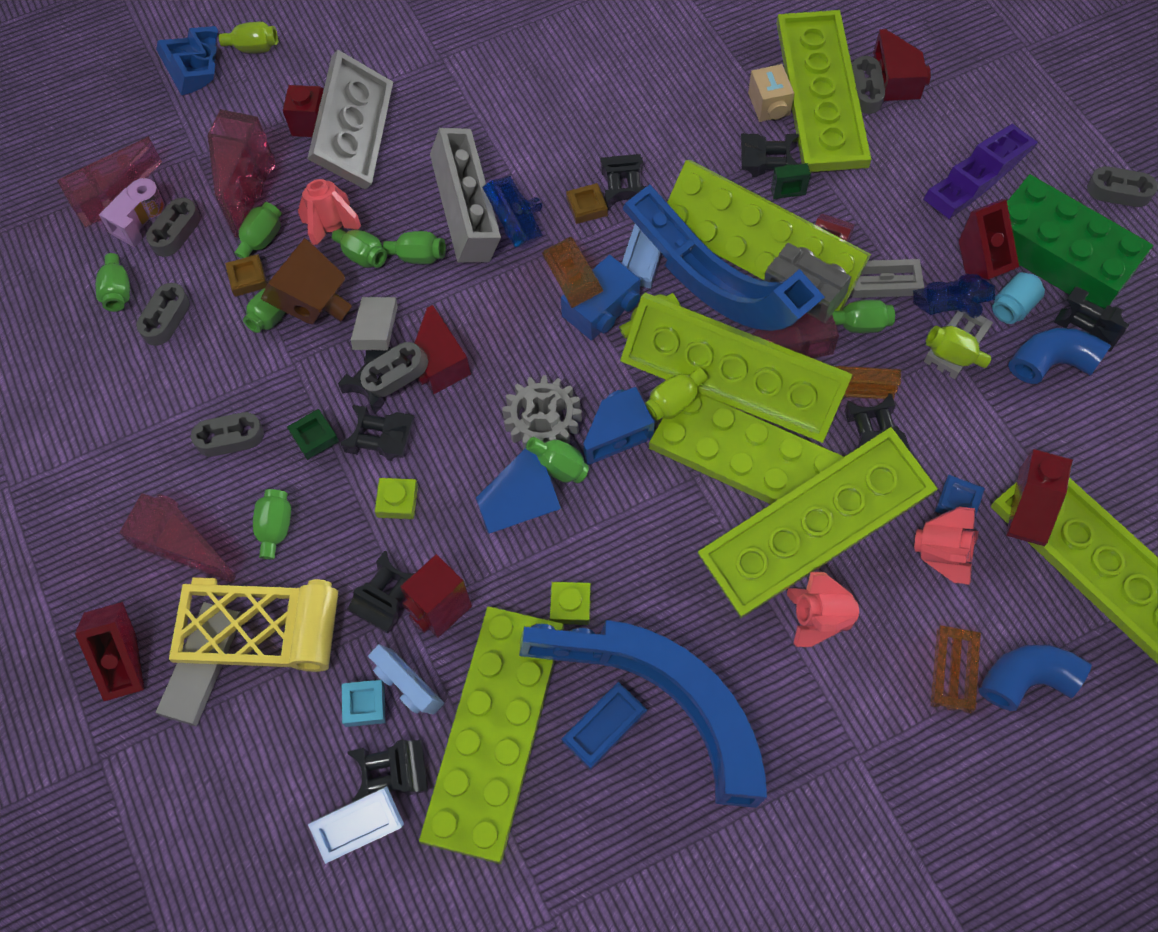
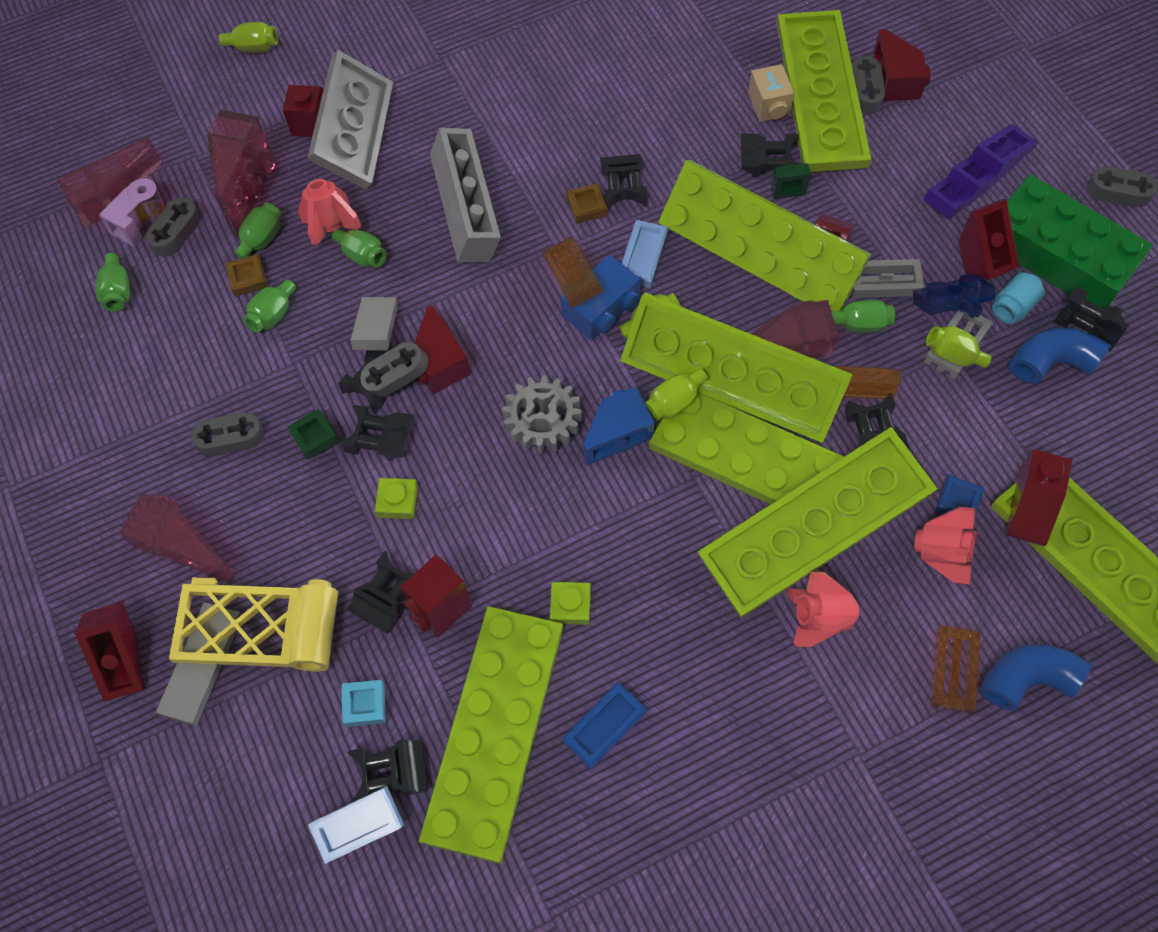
dark grey beam [136,283,190,346] -> none
blue slope [156,26,218,95] -> none
bright green plant [253,489,292,560] -> none
reddish brown torso [261,238,353,324] -> none
light blue plate [368,644,444,715] -> none
bright green plant [383,231,446,264] -> none
blue slope [476,447,561,534] -> none
clear blue plate [482,176,543,248] -> none
blue arch [519,620,767,808] -> none
bright green plant [526,436,589,483] -> none
blue arch [623,184,825,331] -> none
flat silver brick [764,243,851,323] -> none

